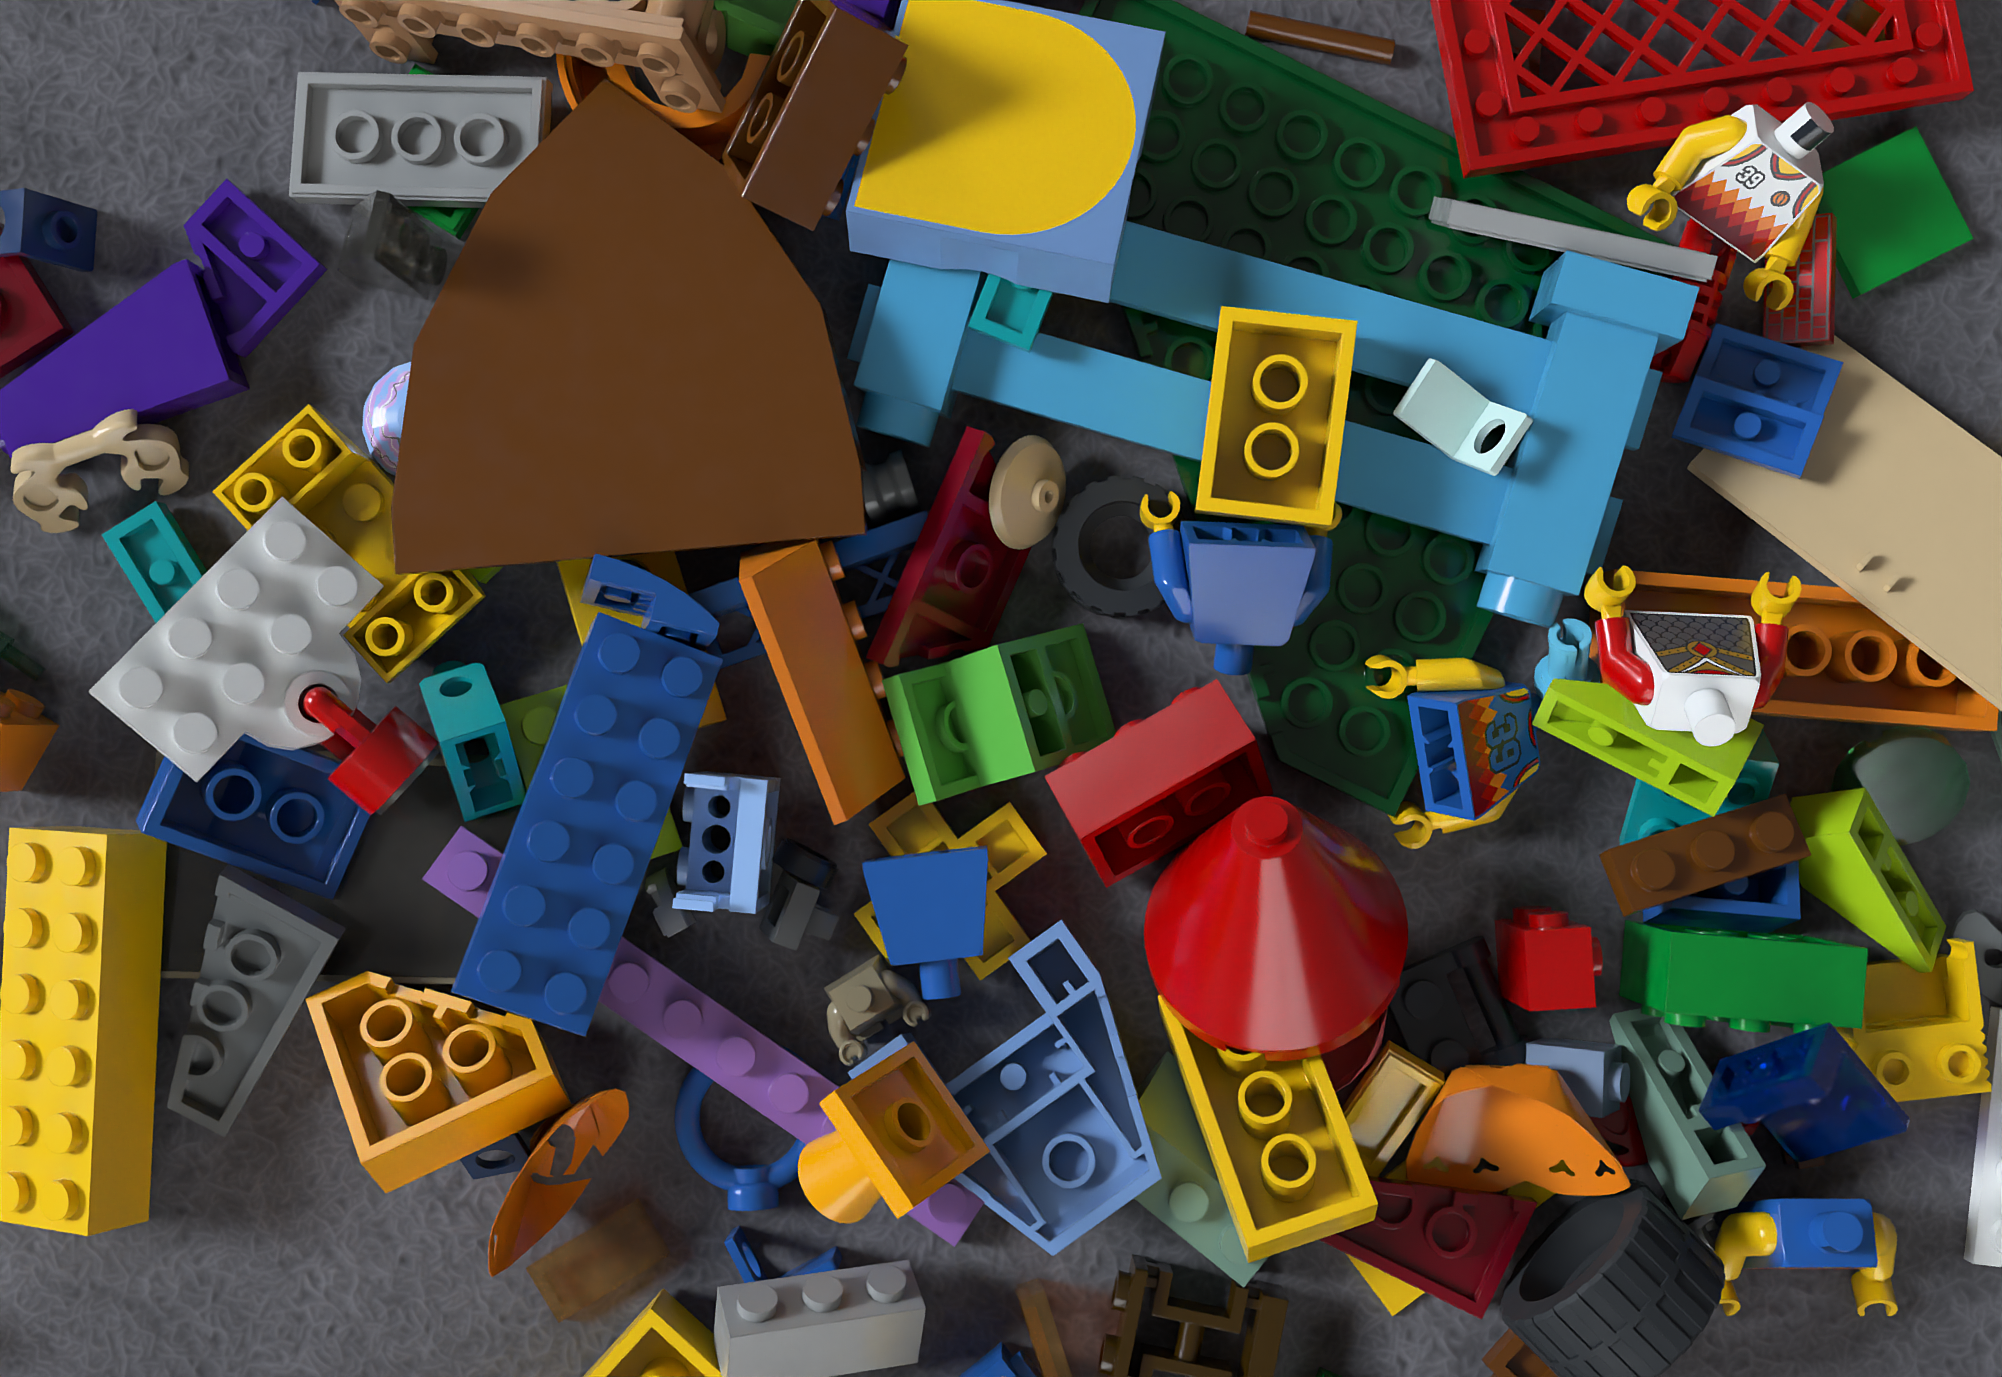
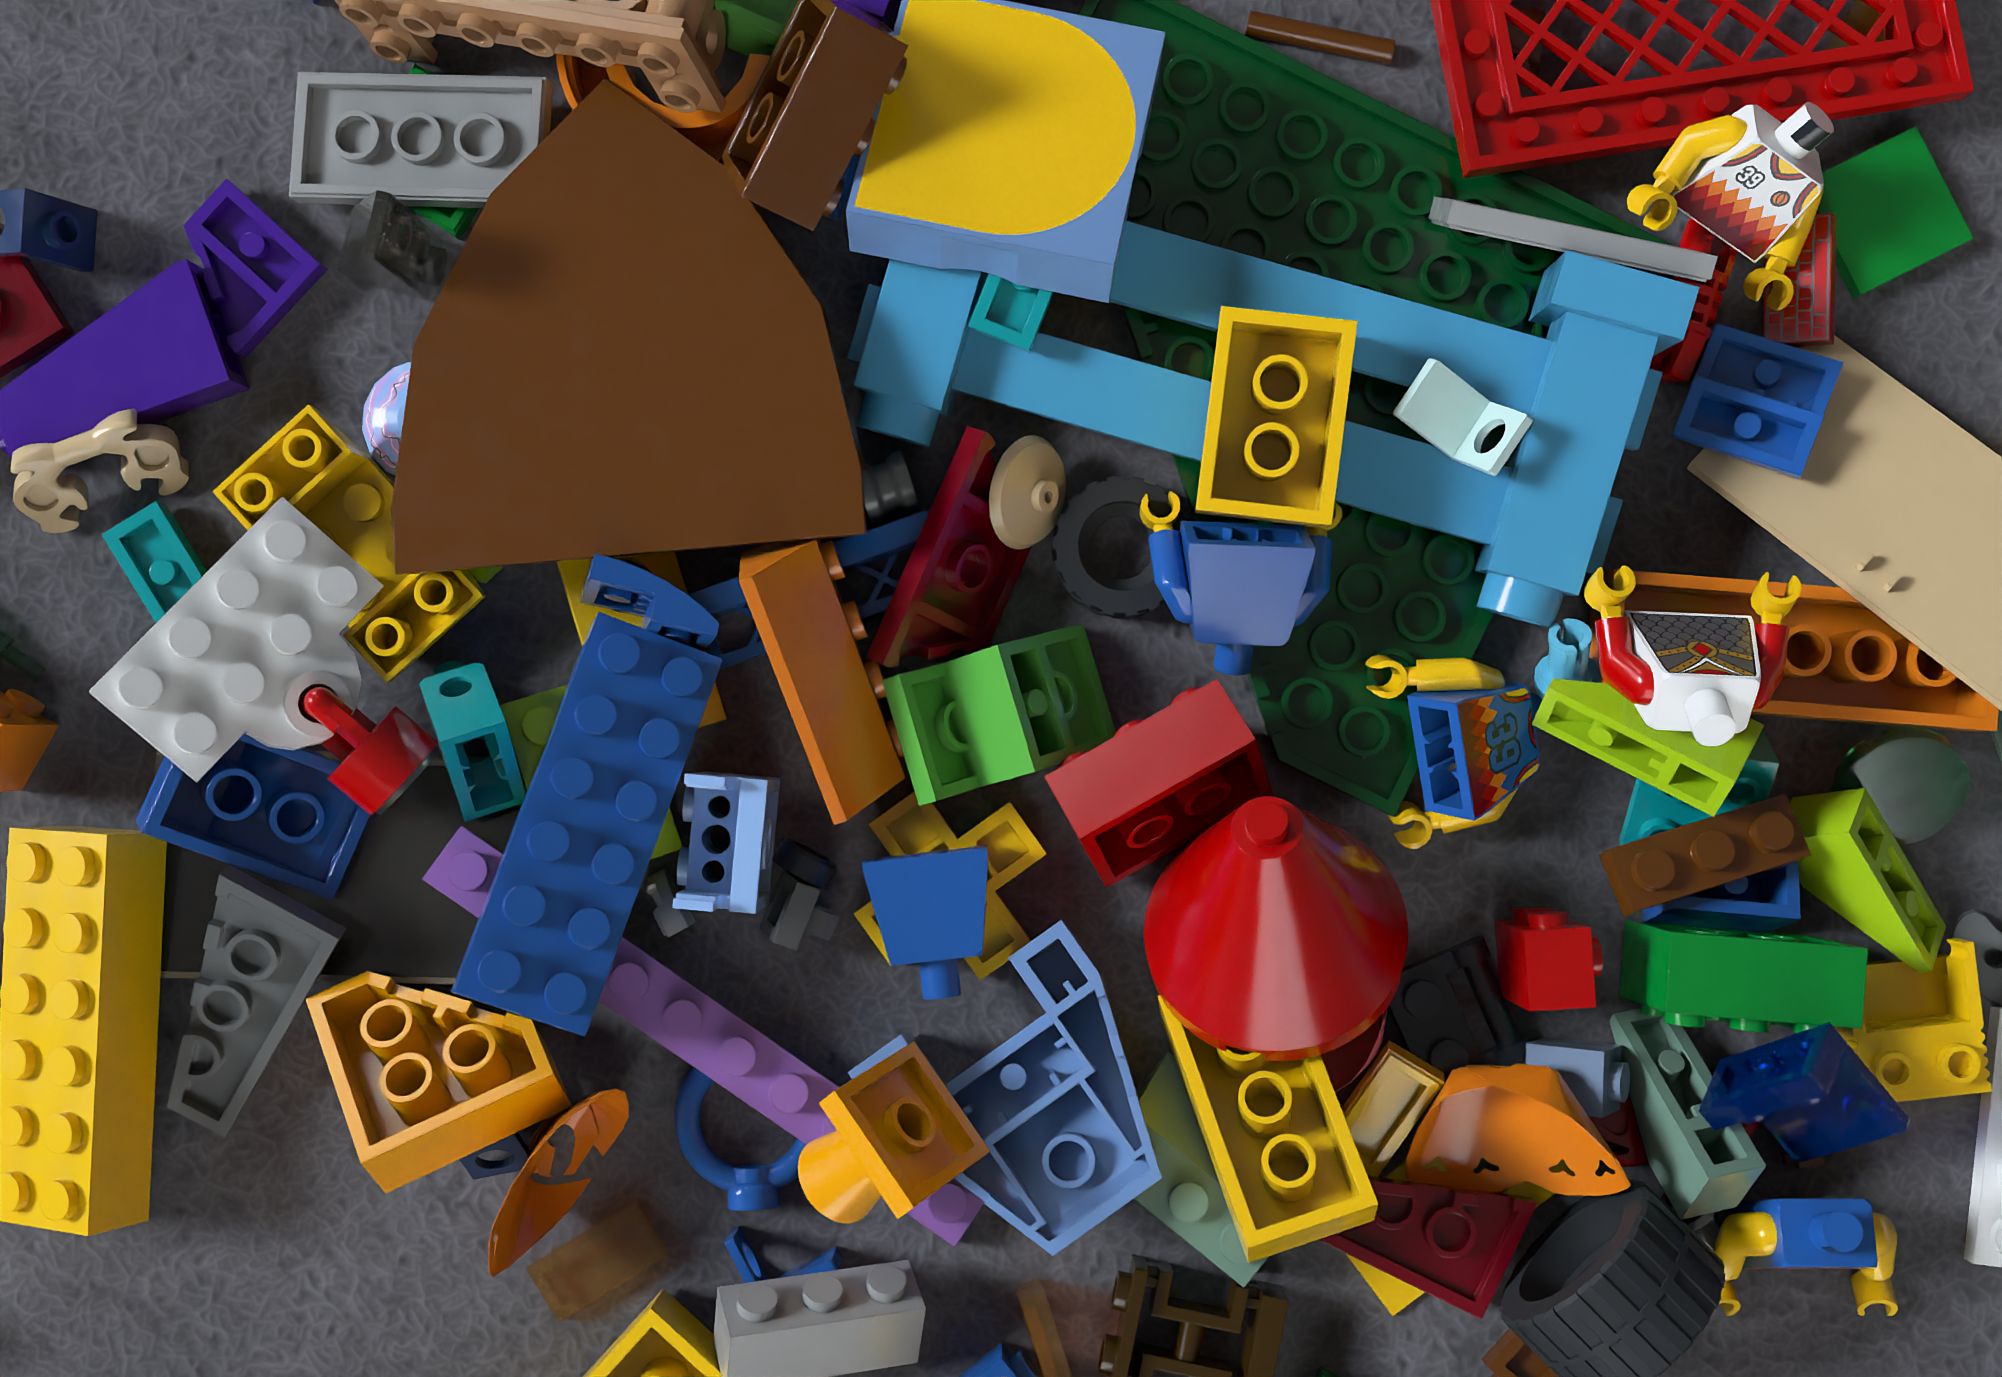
dark tan piece [824,954,931,1066] -> none

